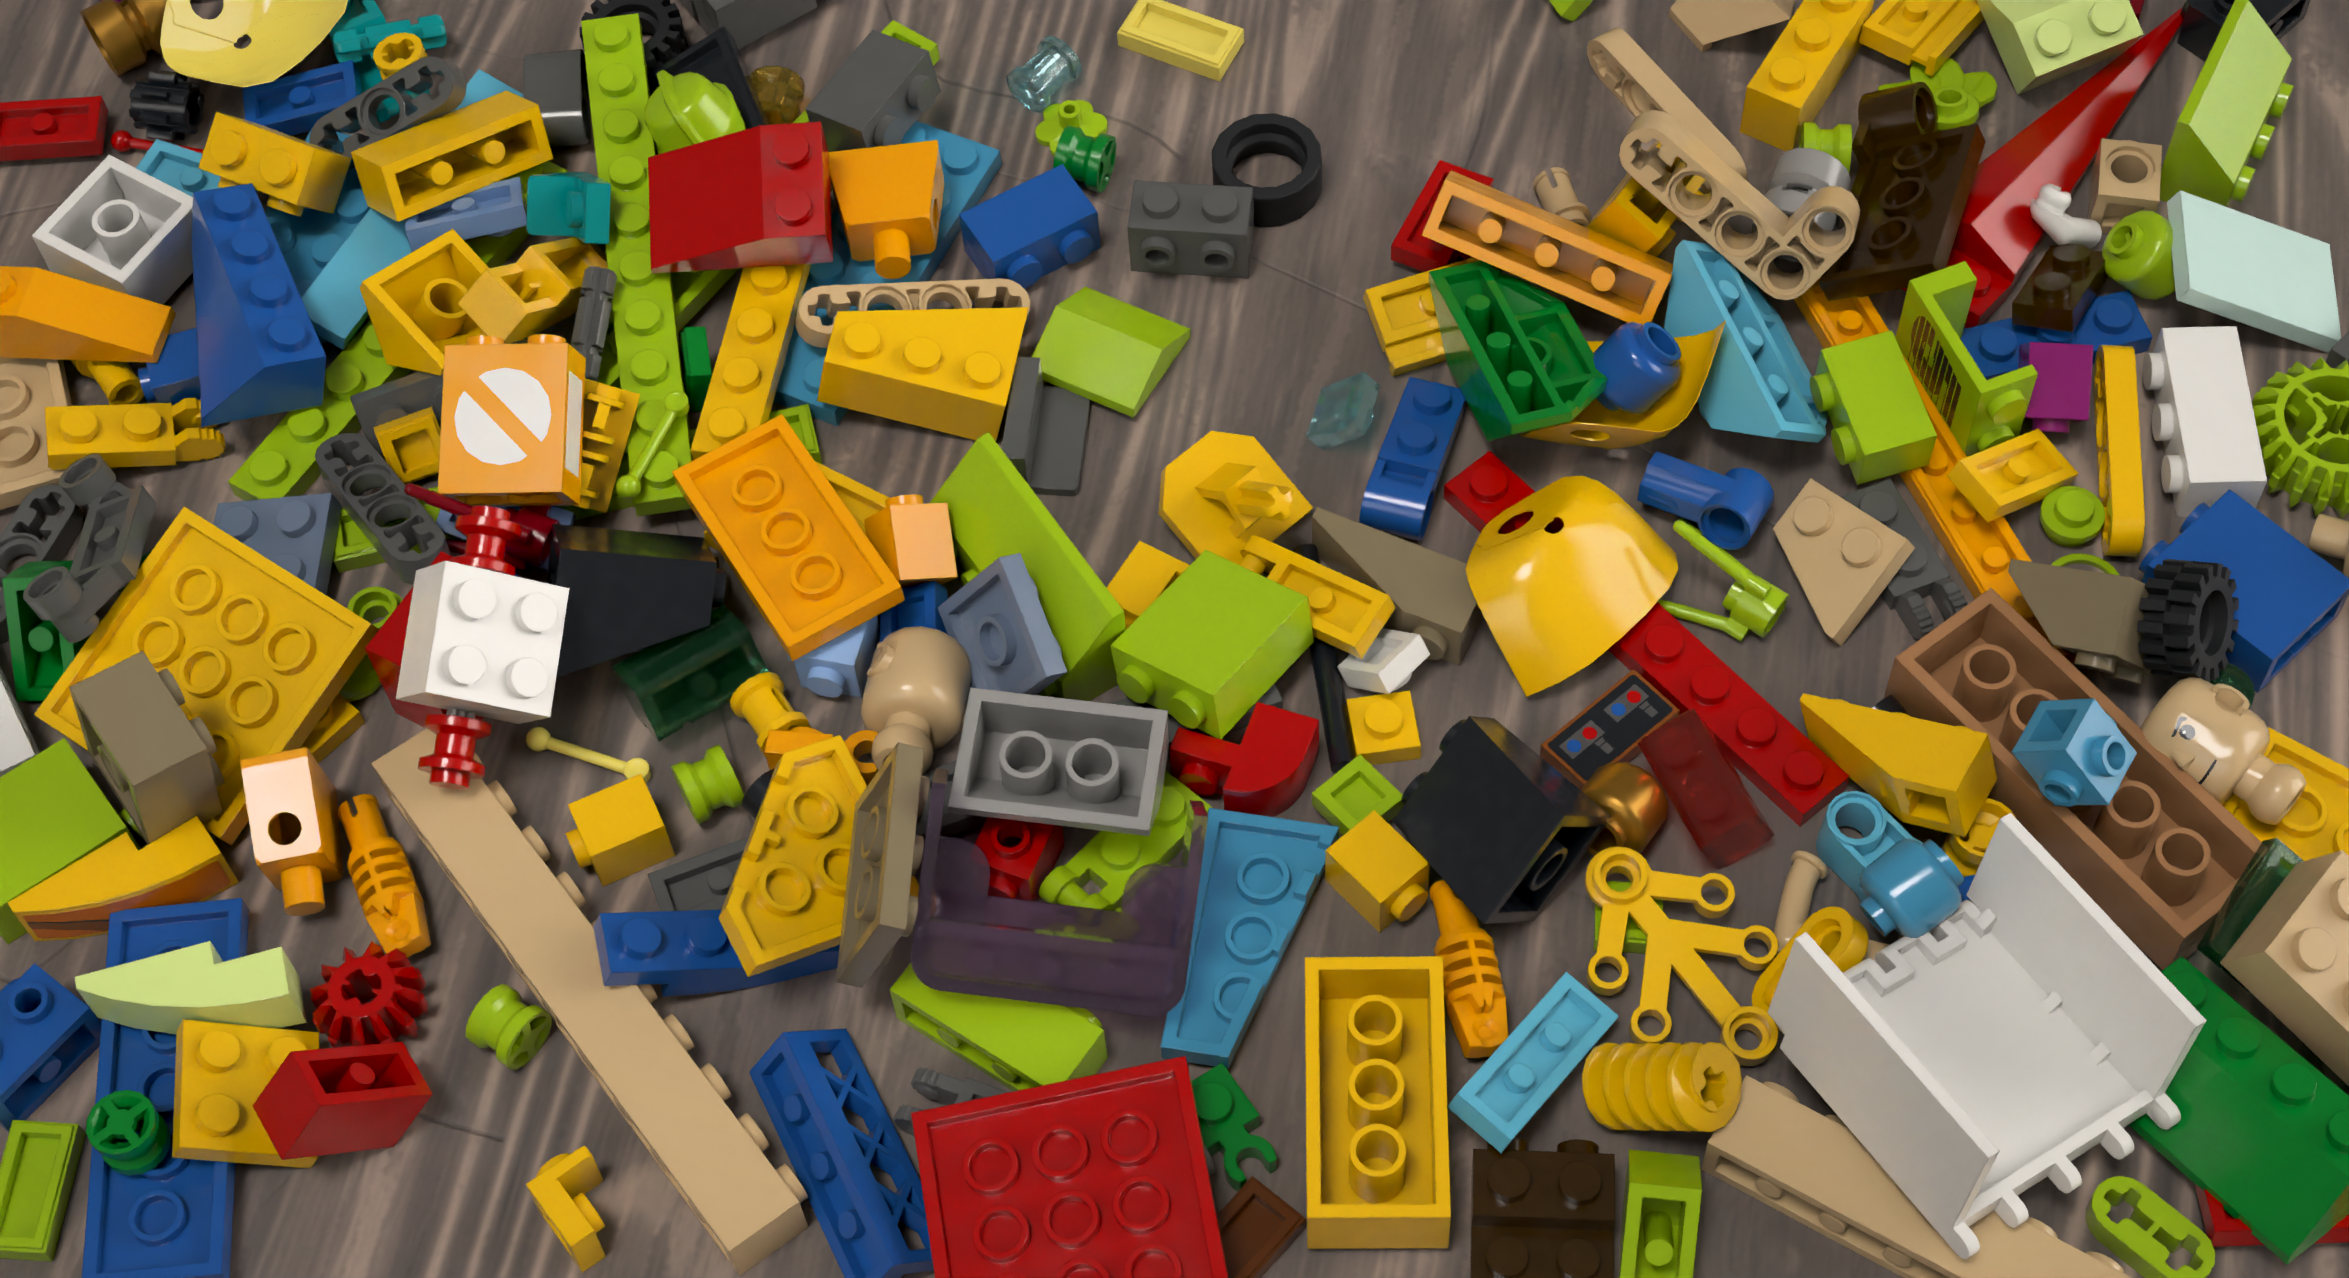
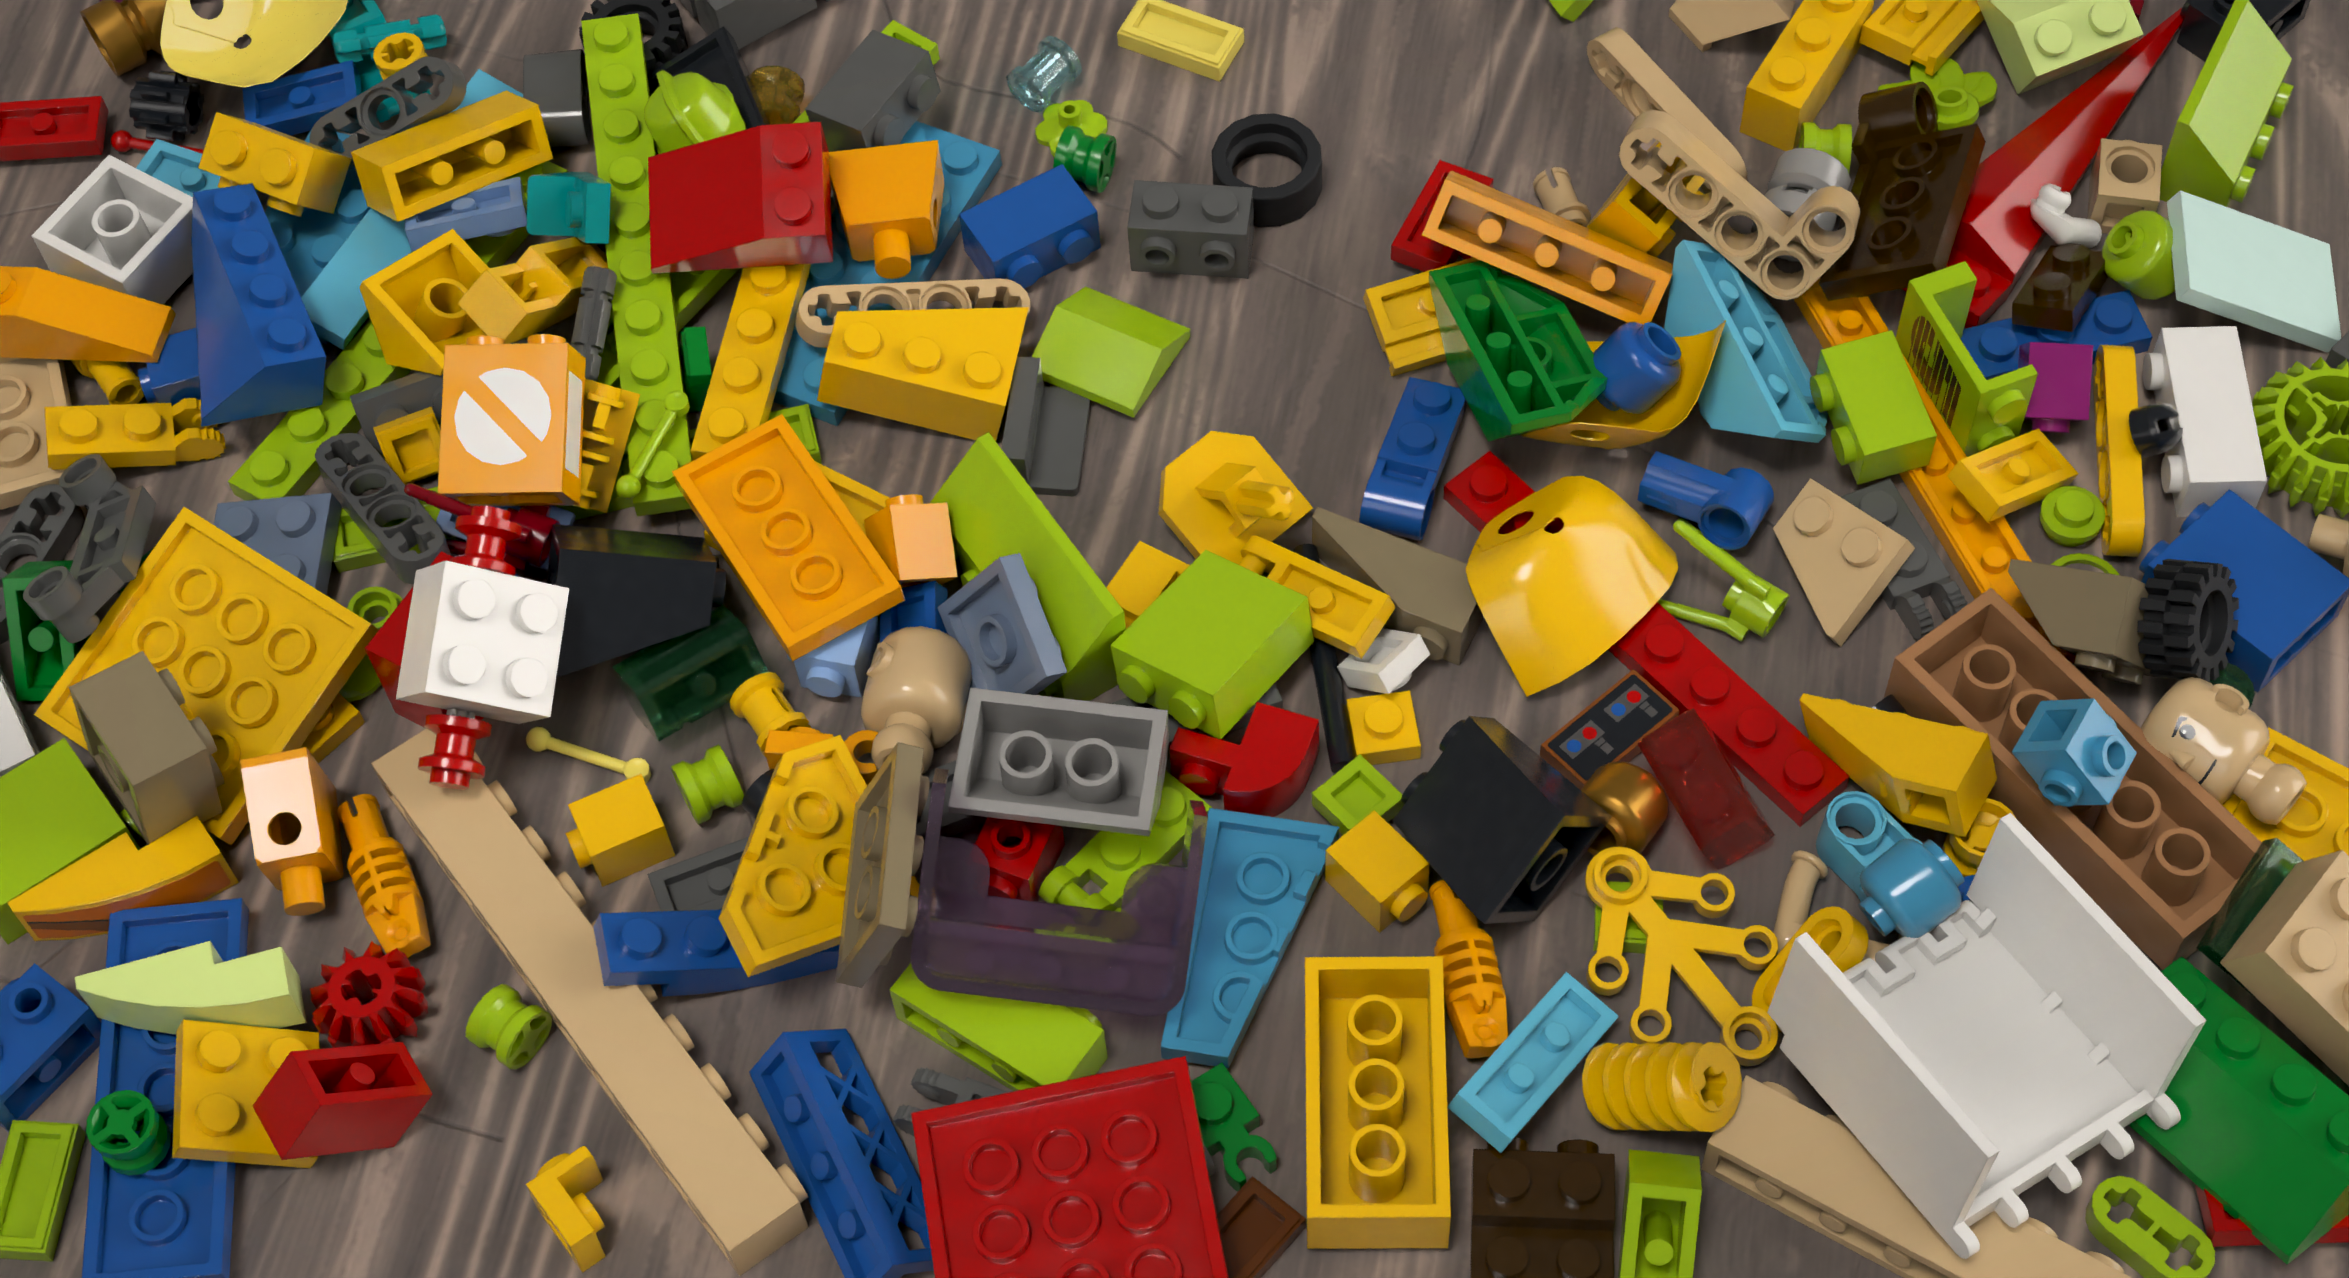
clear light blue plate [1306,372,1380,450] -> none
none -> black hinge [2129,403,2183,458]

